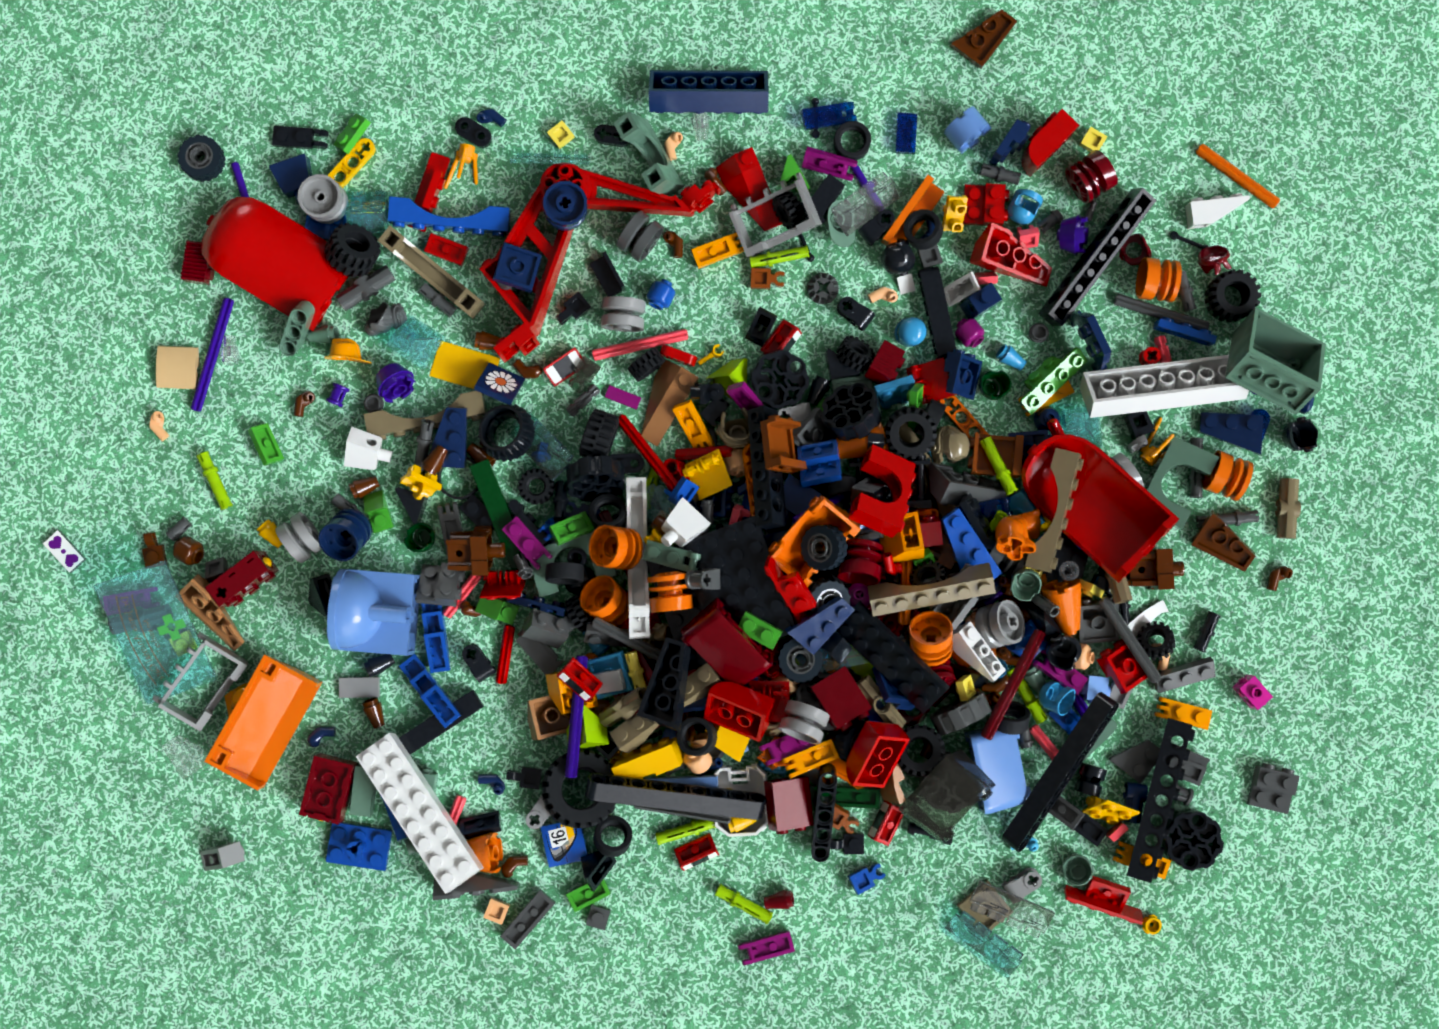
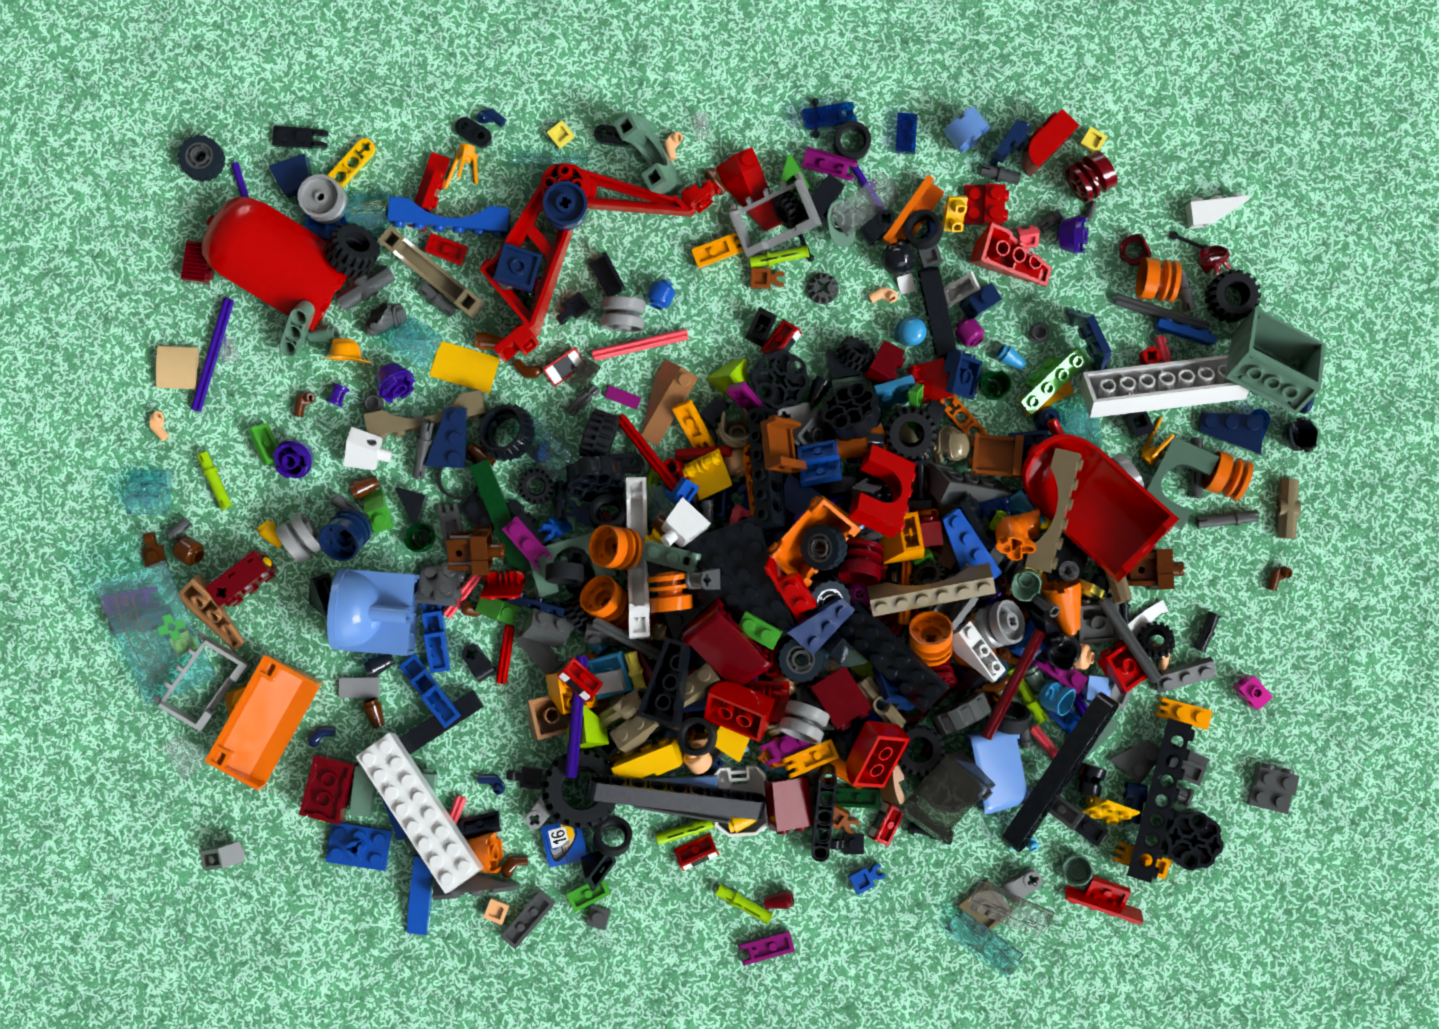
tile [43,530,86,573] -> none
dark grey plate [205,557,227,583] -> none
bright green plate [333,113,371,154] -> none
yellow hips [400,464,442,500] -> none
reddish brown cone [422,445,448,476] -> none
tile [474,363,525,406] -> none
dark grey pin [513,553,533,579] -> none
bright green plate [549,511,594,546] -> none
dark grey wheel [616,210,664,263] -> none
black tyre [628,347,665,382] -> none
dark blue brick [649,70,769,114] -> none
red beam [660,345,698,367] -> none
reddish brown arm [663,231,683,258] -> none
black hips [690,378,725,404] -> none
yellow hand [698,344,724,365] -> none
black piece [837,297,875,331] -> none
red arm [882,552,903,576] -> none
reddish brown wing [950,9,1017,69] -> none
light yellow plate [955,674,976,701] -> none
coral tile [975,271,998,285] -> none
lime pin [980,436,1018,496] -> none
dark azure helmet [1007,189,1043,225] -> none
black brick [1038,188,1157,326] -> none
coral tile [1106,821,1128,842] -> none
light grey tile [1127,435,1148,453] -> none
yellow plate [1142,915,1162,935] -> none
reddish brown wing [1191,510,1256,572] -> none
orange axle [1196,144,1280,208] -> none
none -> clear light blue slope [121,470,172,514]
none -> dark purple cone [273,440,314,478]
none -> blue slope [407,855,434,935]

